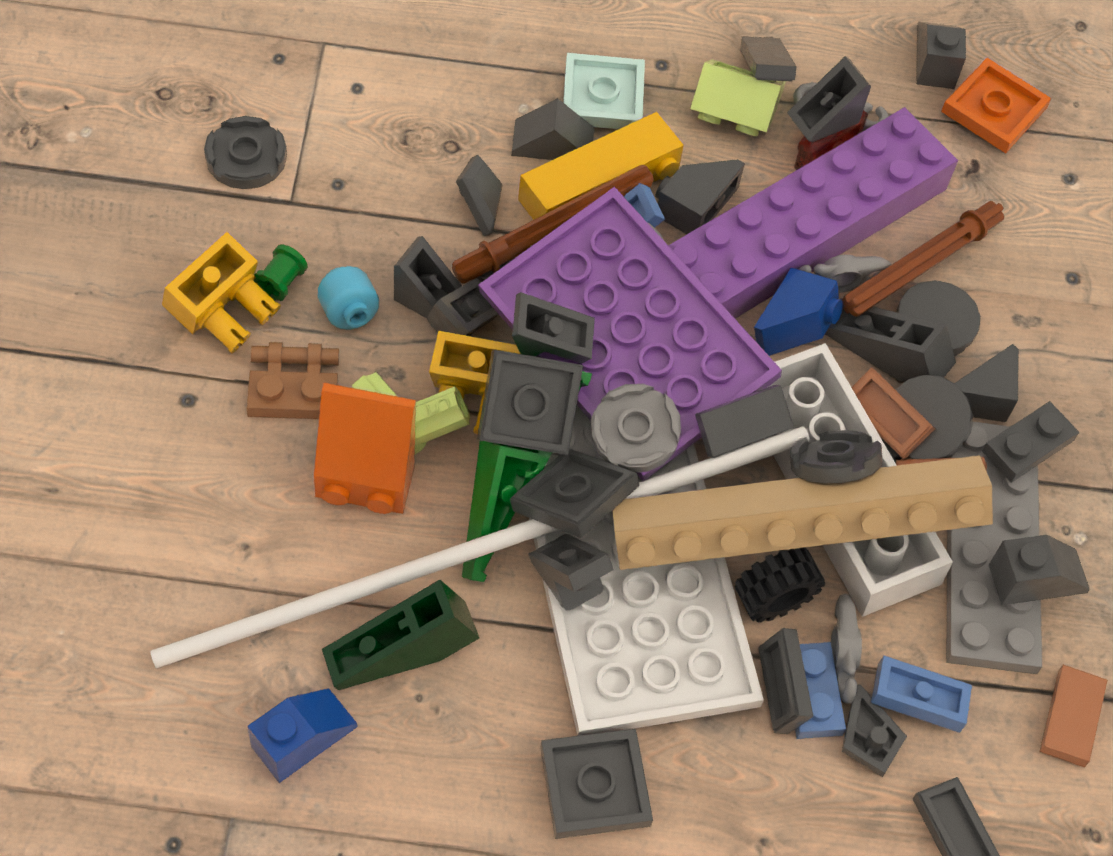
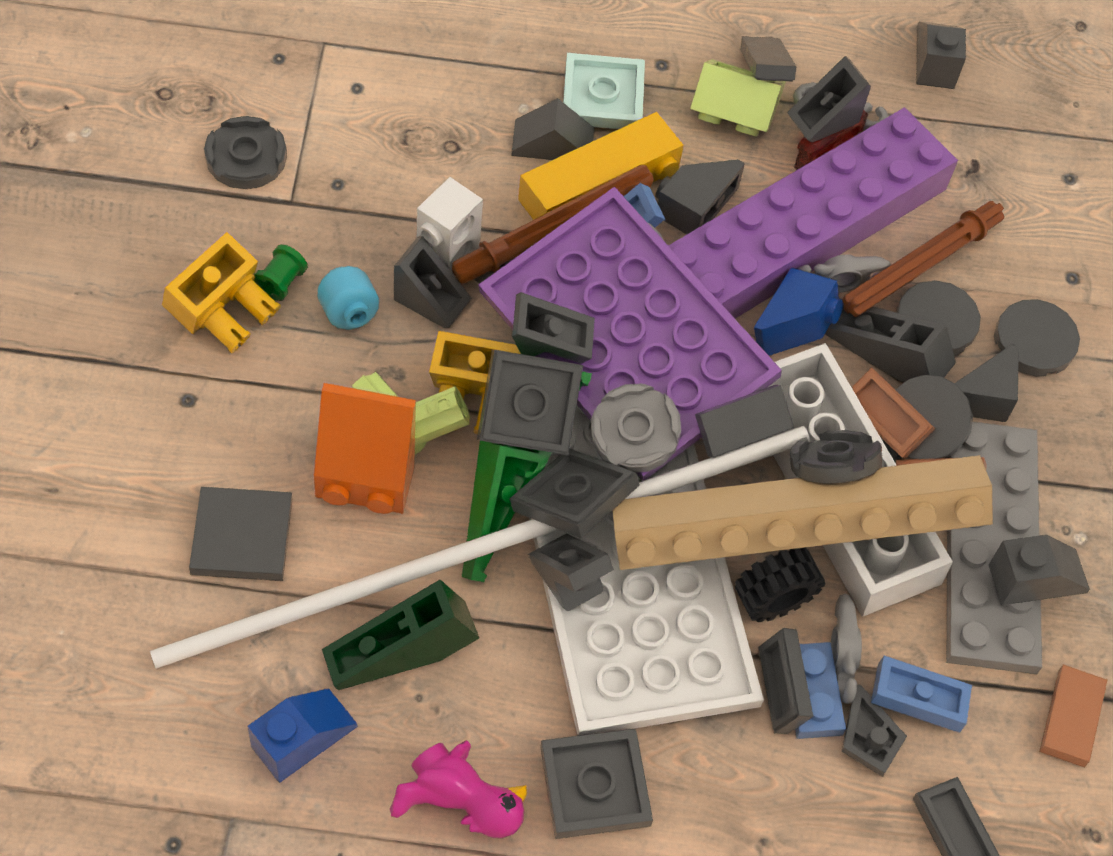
medium nougat plate [247,342,339,419] -> none
dark grey slope [427,278,499,336] -> none
dark grey piece [456,155,503,236] -> none
orange plate [941,58,1052,153] -> none
dark grey plate [982,401,1079,483] -> none
none -> dark grey tile [189,486,293,581]
none -> dark pink animal [390,740,527,839]
none -> white brick [416,177,483,275]
none -> dark grey tile [994,299,1080,377]

